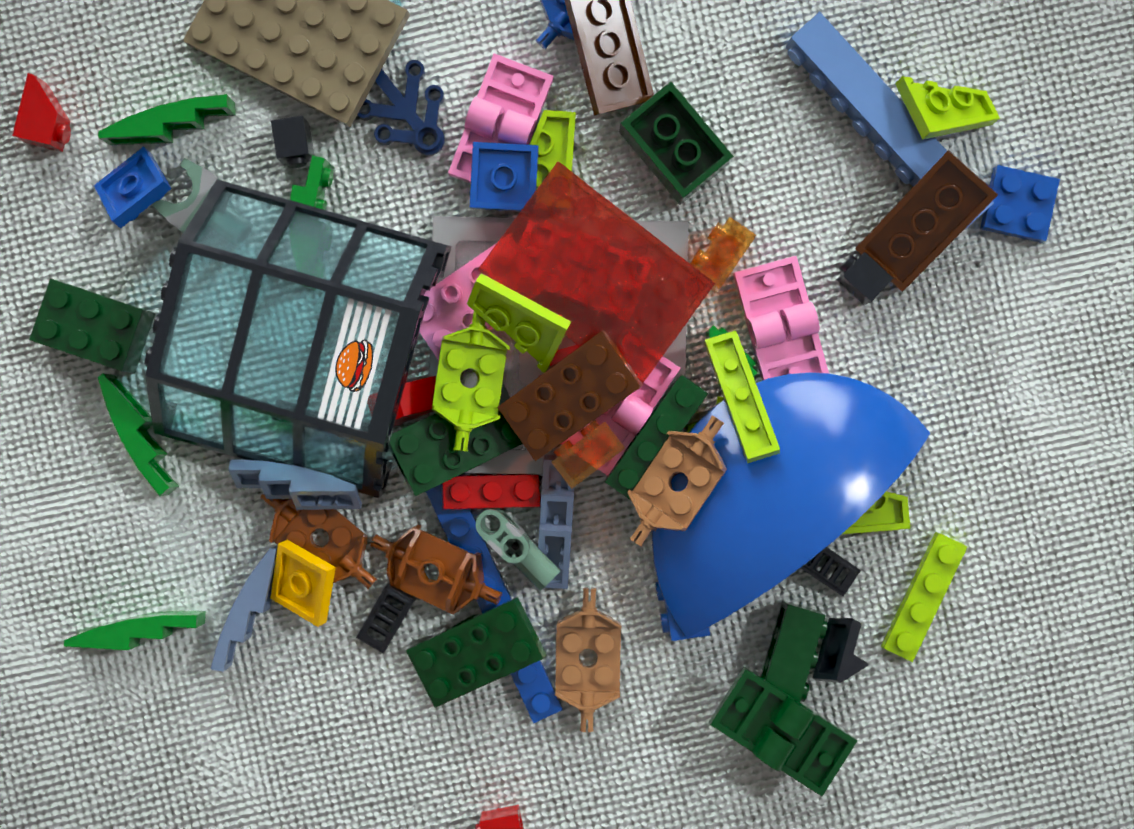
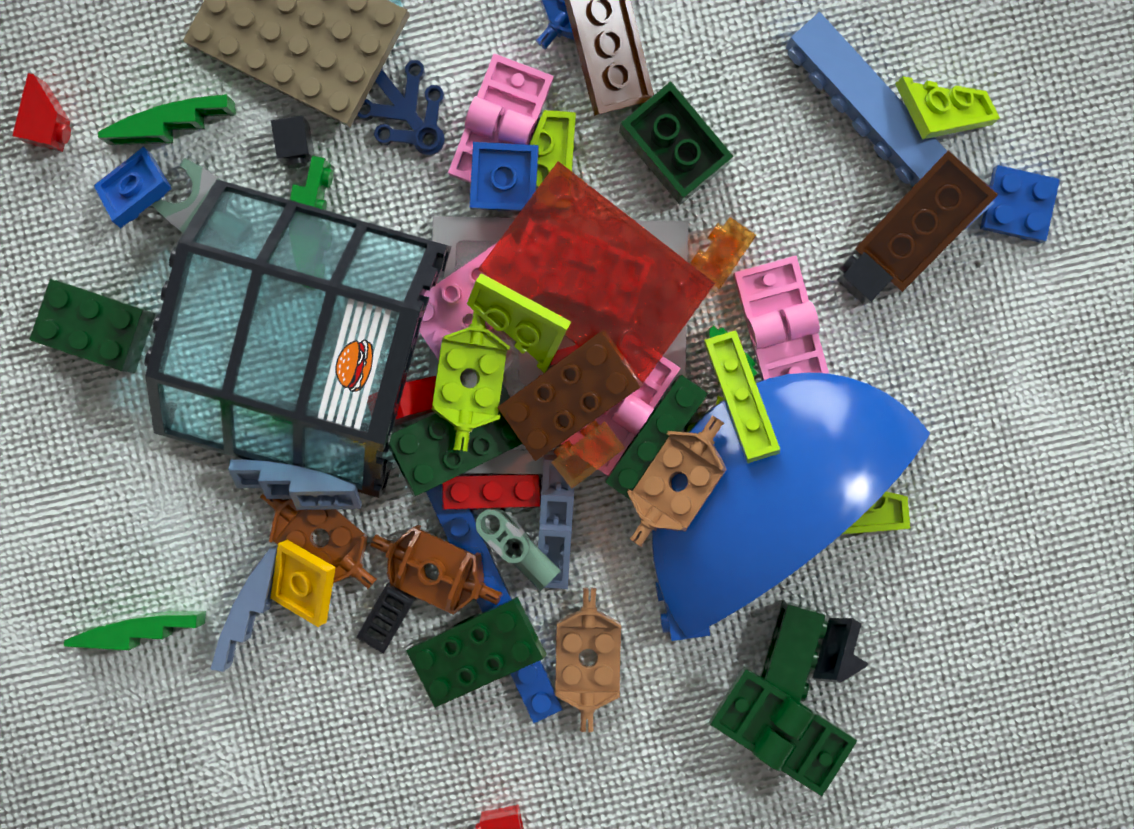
green slope [98,373,179,496] -> none
black slope [801,547,861,597] -> none
lime plate [881,532,968,662] -> none

